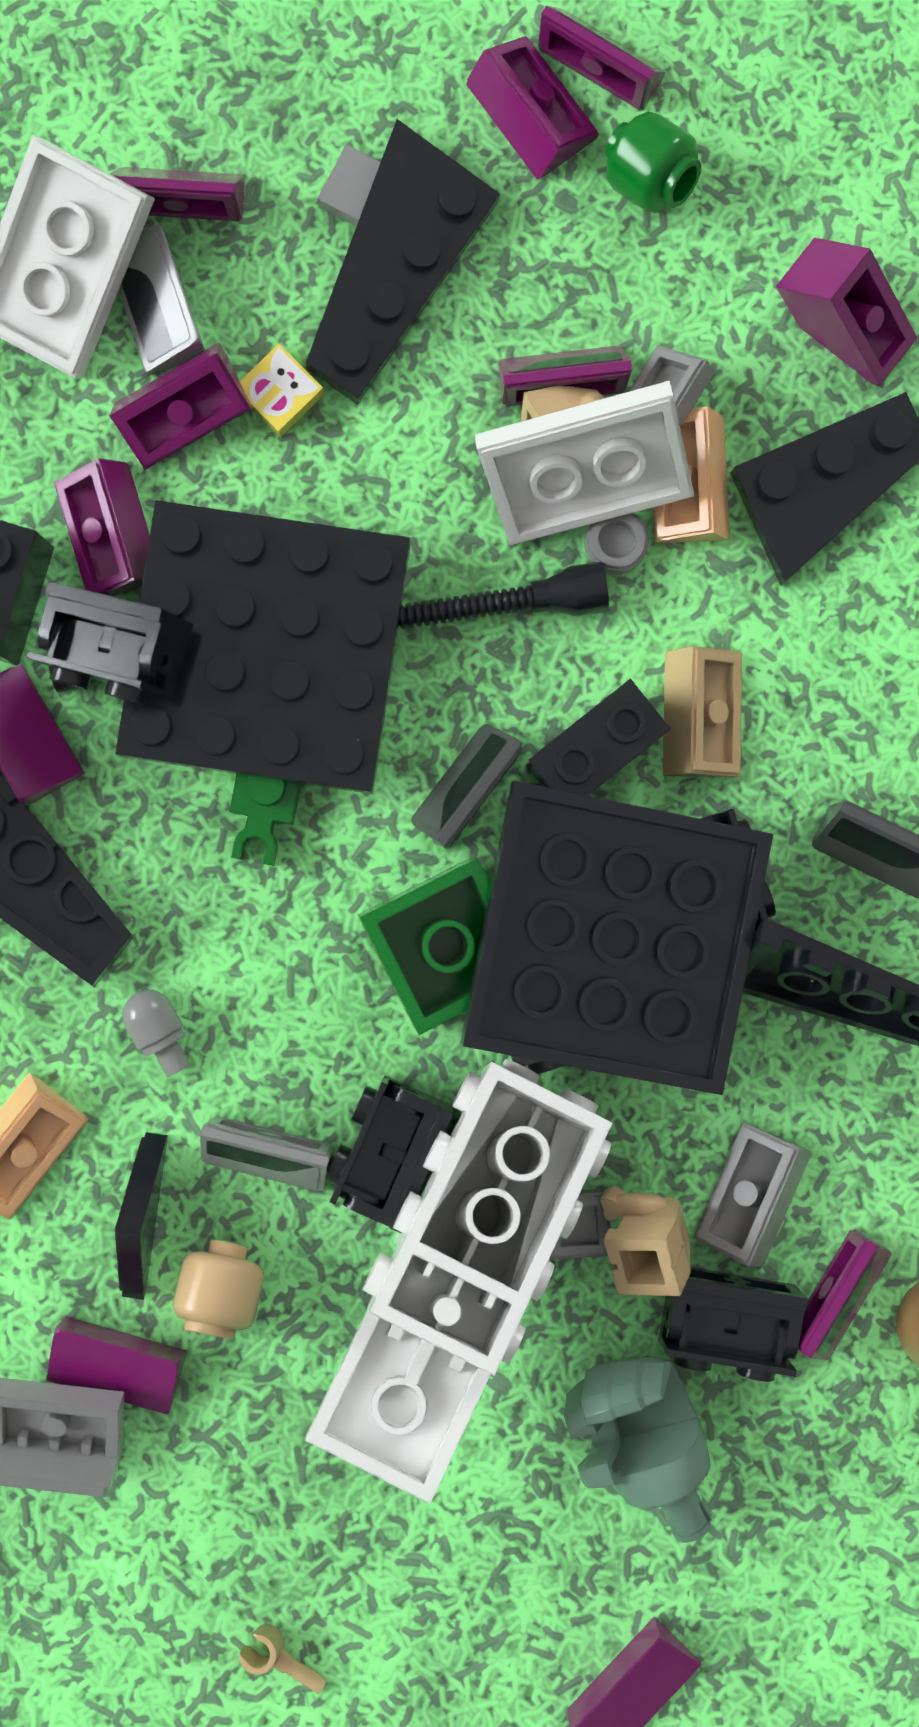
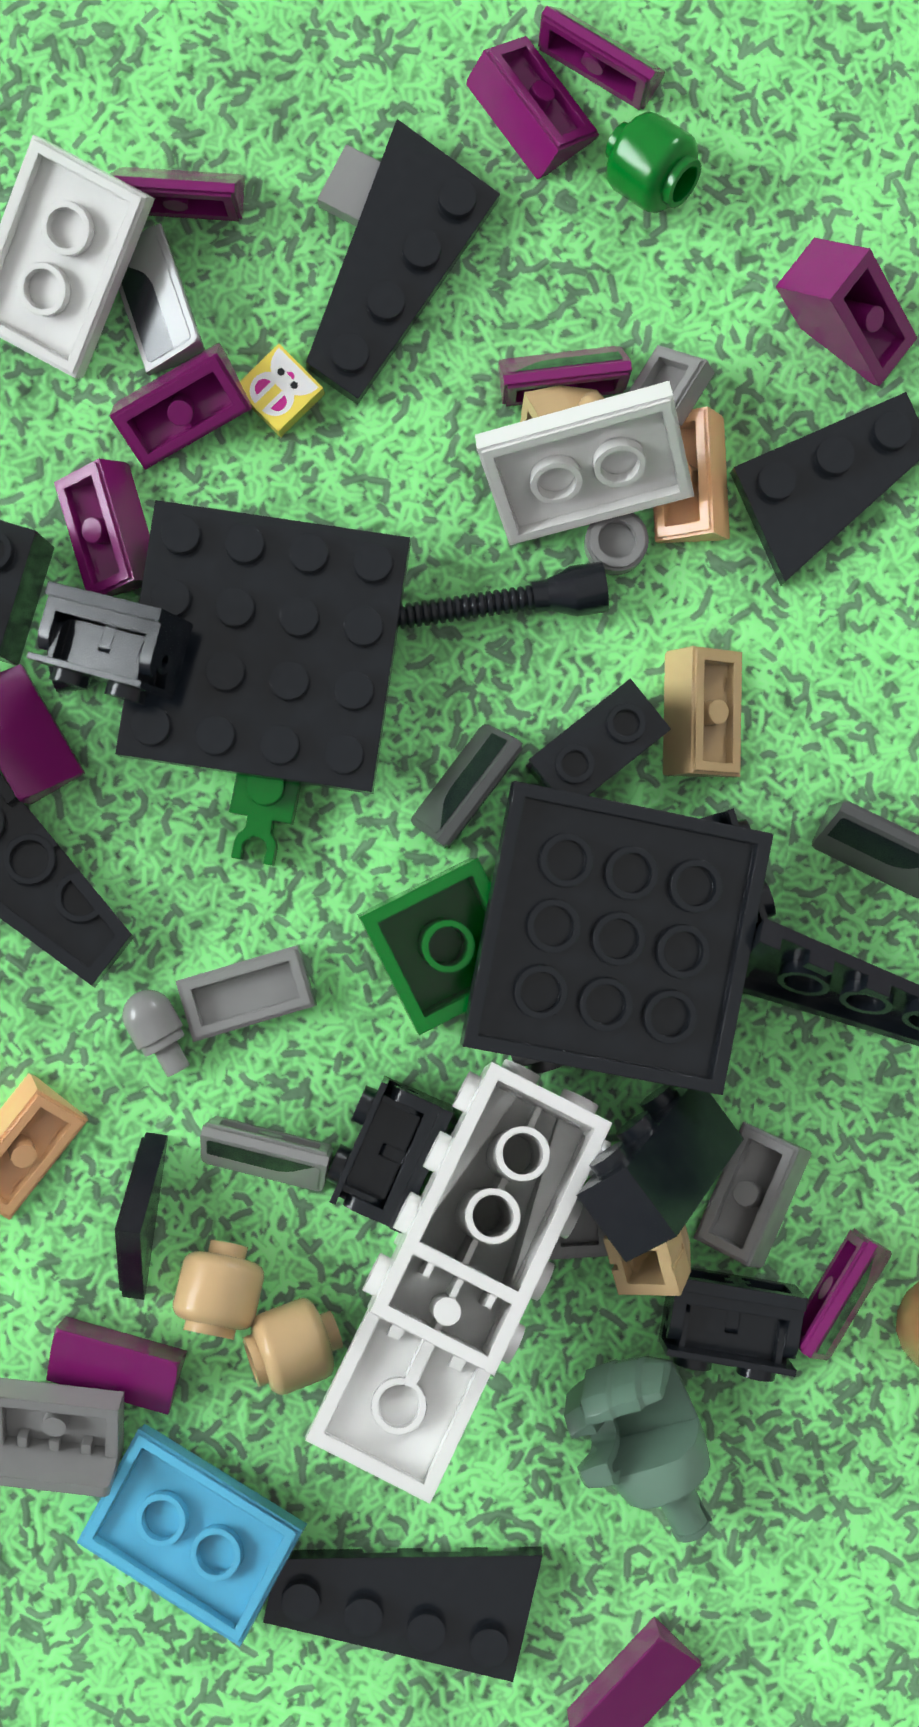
tan hand [239,1624,326,1694] -> none
none -> medium azure tile [77,1424,307,1647]
none -> light grey tile [176,945,317,1042]
none -> tan head [242,1298,343,1395]
none -> black wing [263,1546,543,1682]
none -> black brick [576,1085,744,1262]

